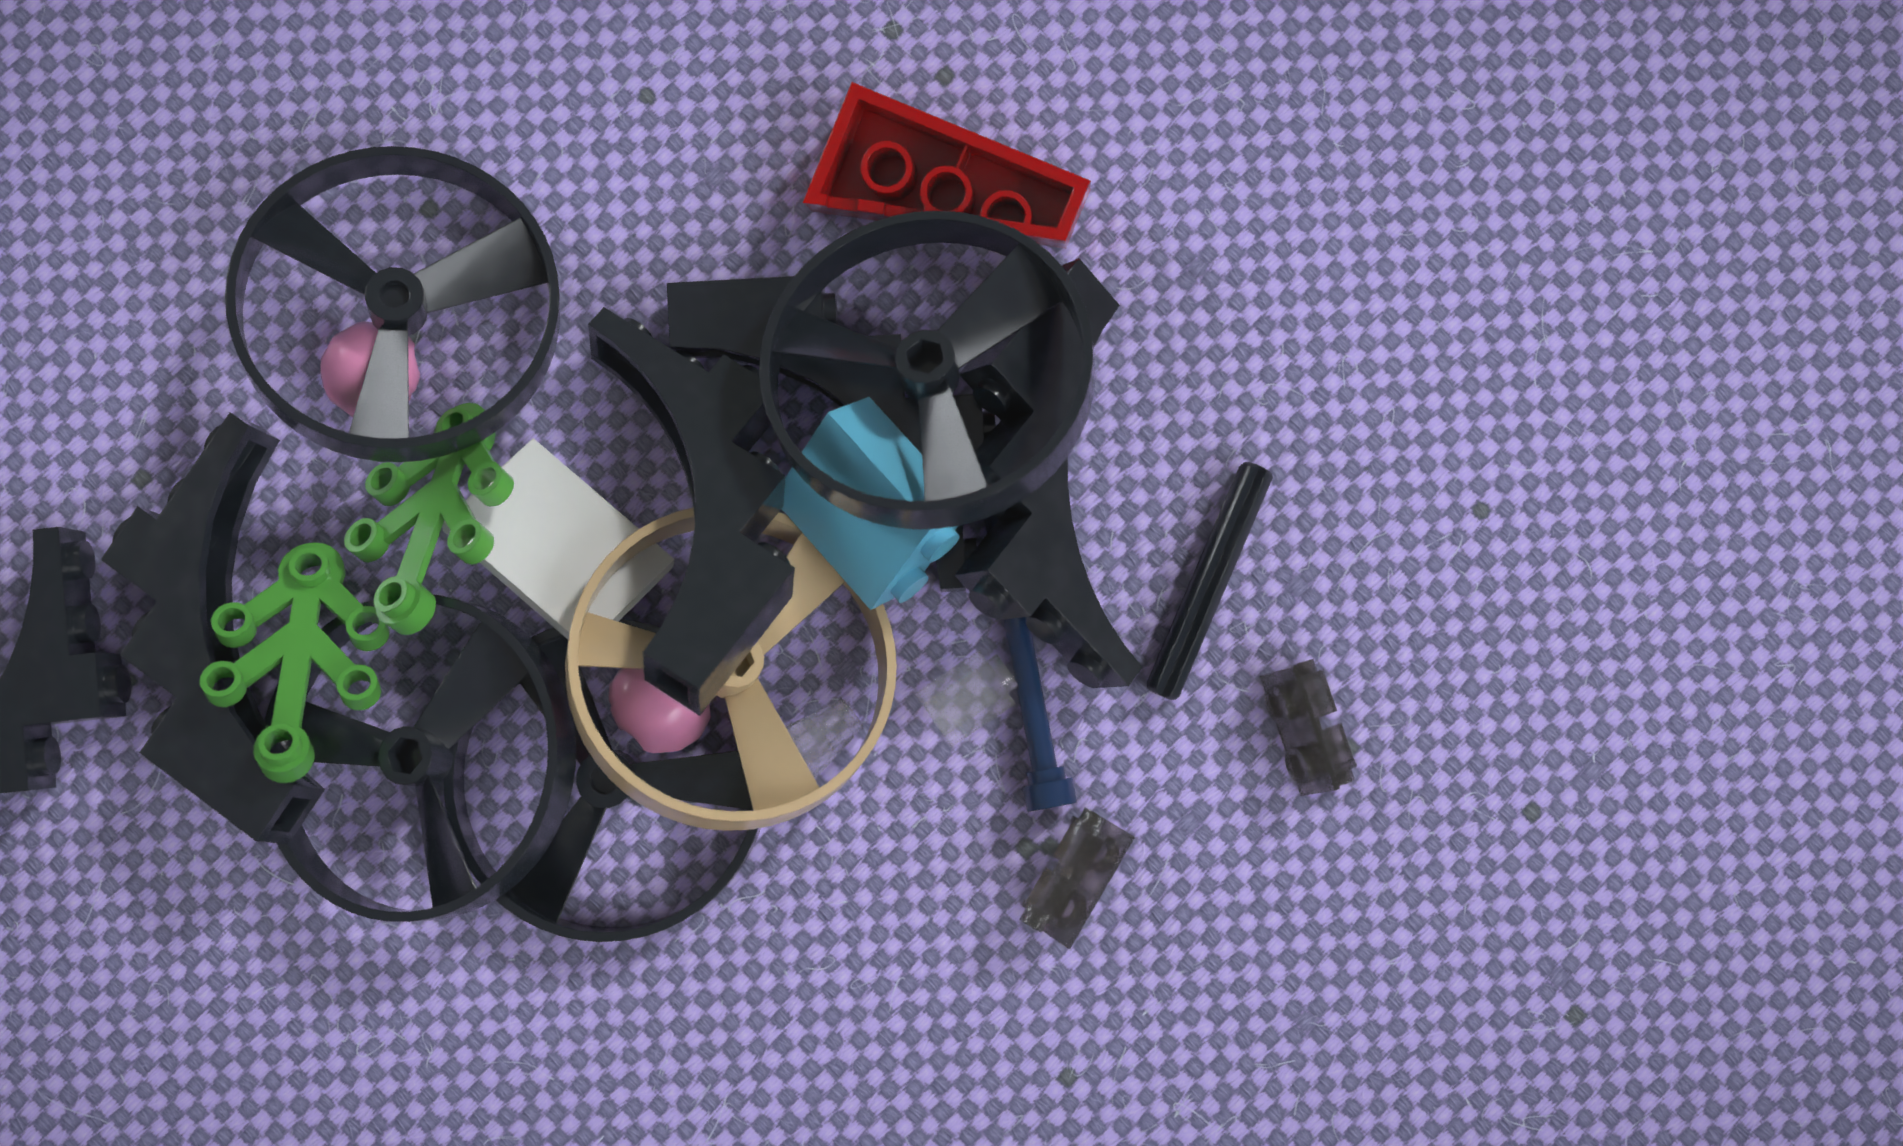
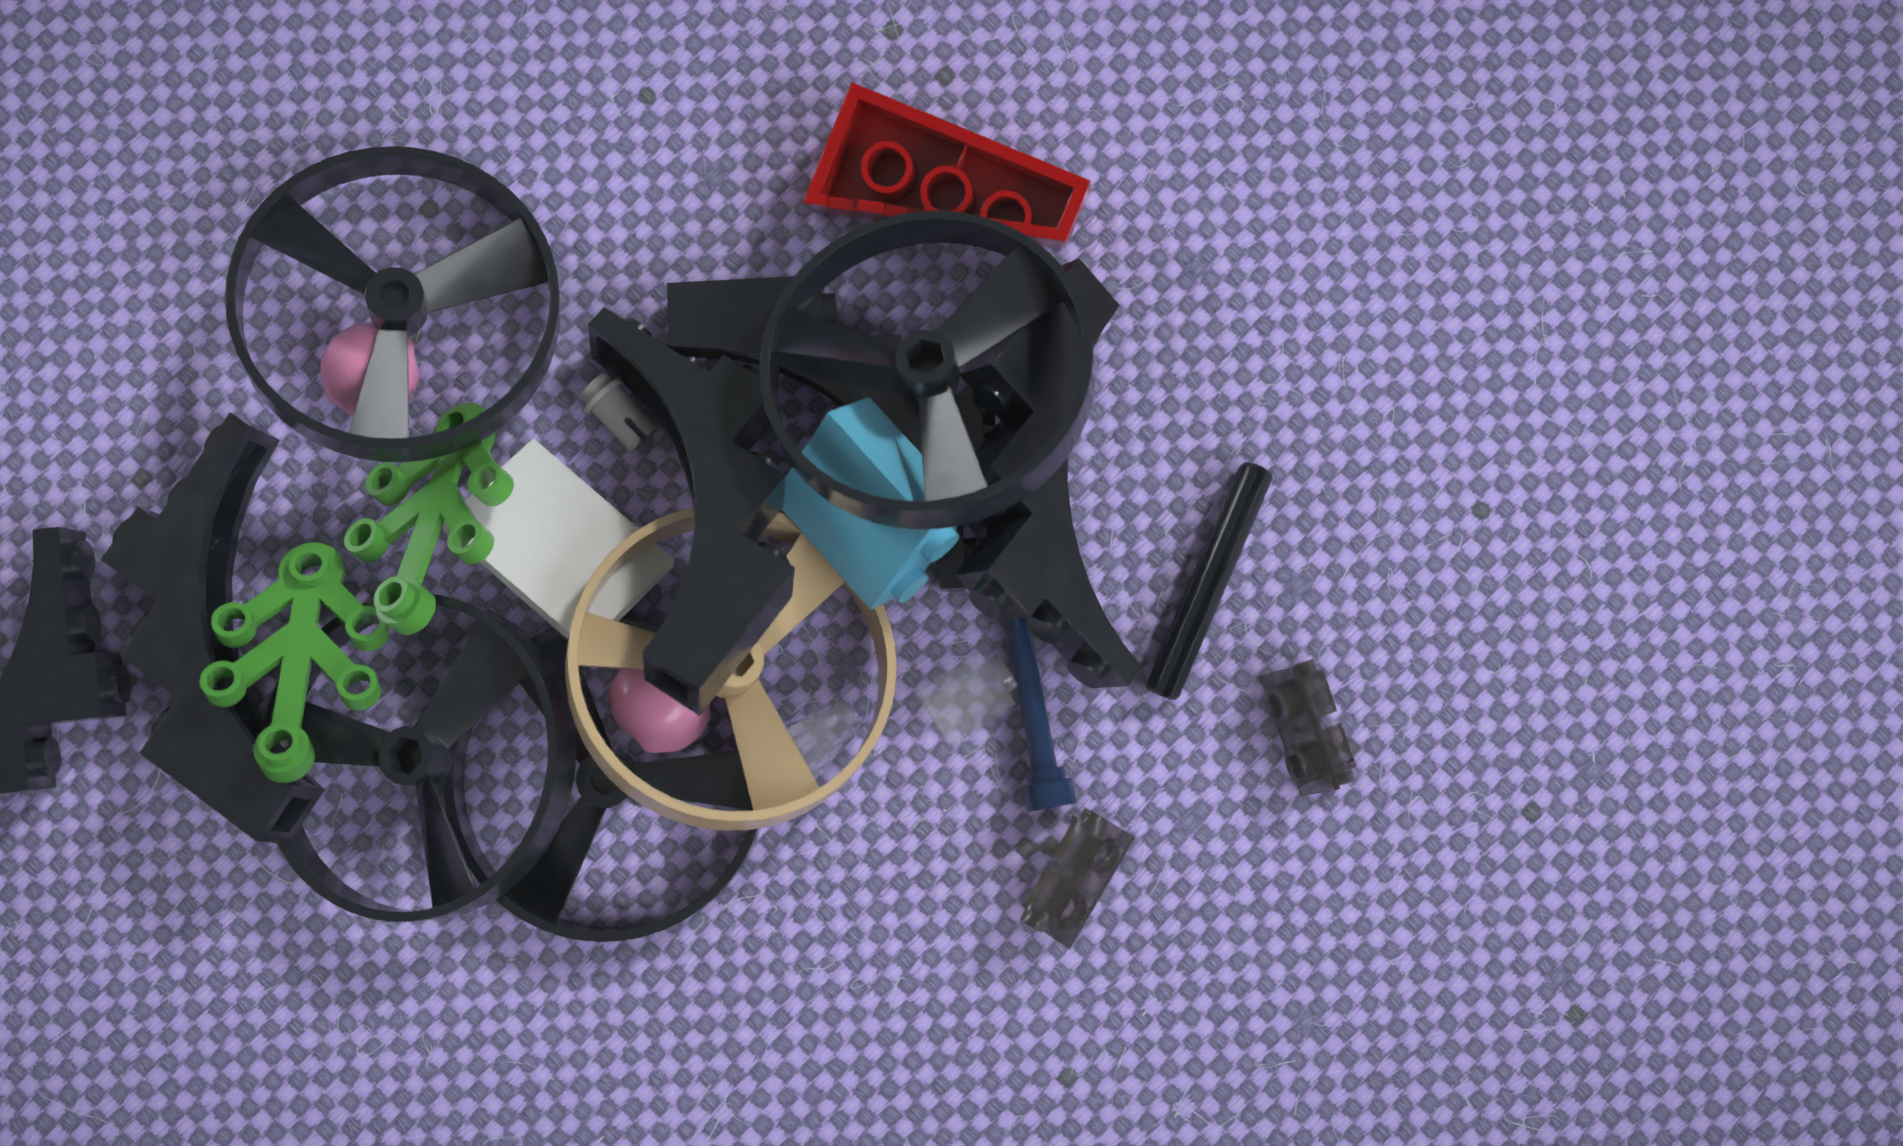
none -> light grey pin [578,372,660,454]

